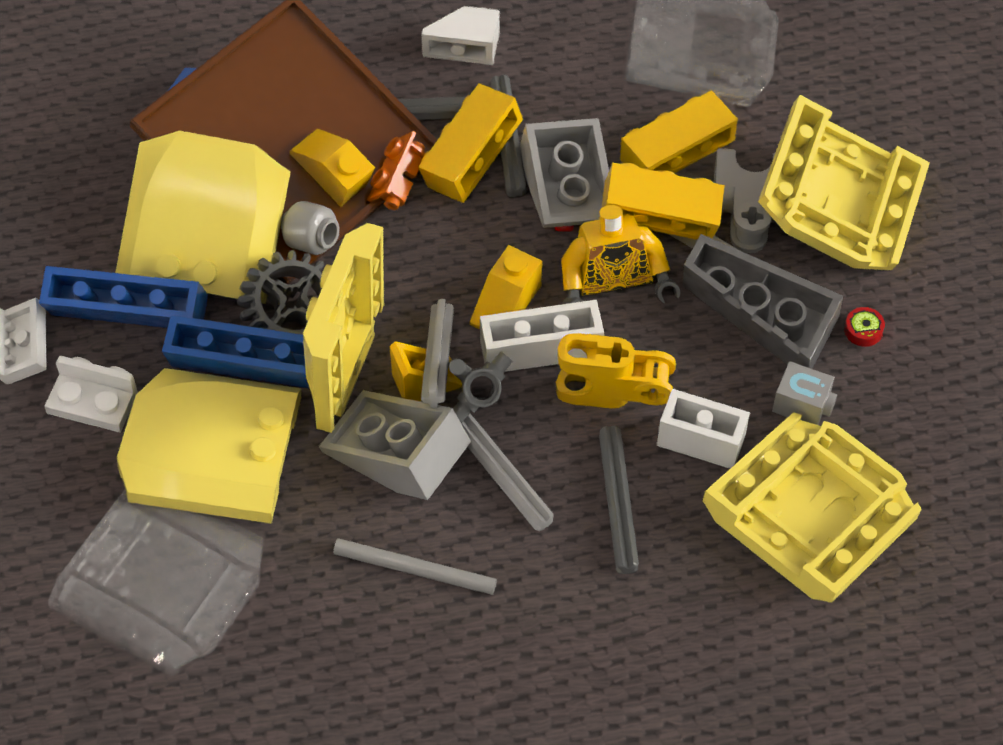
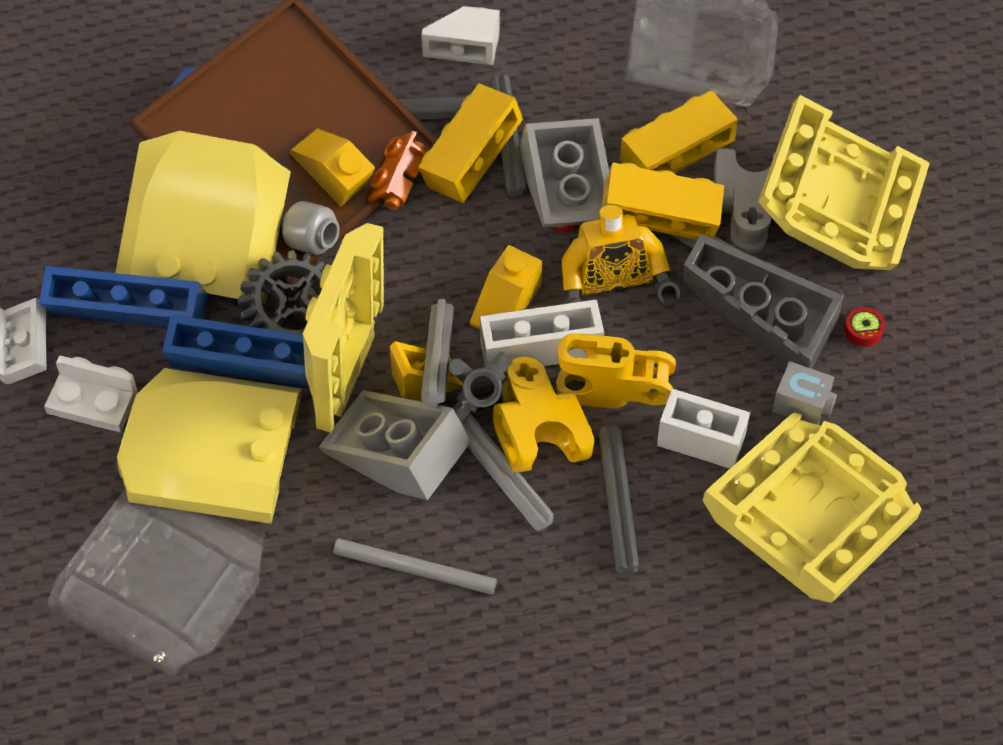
none -> yellow piece [493,357,594,473]

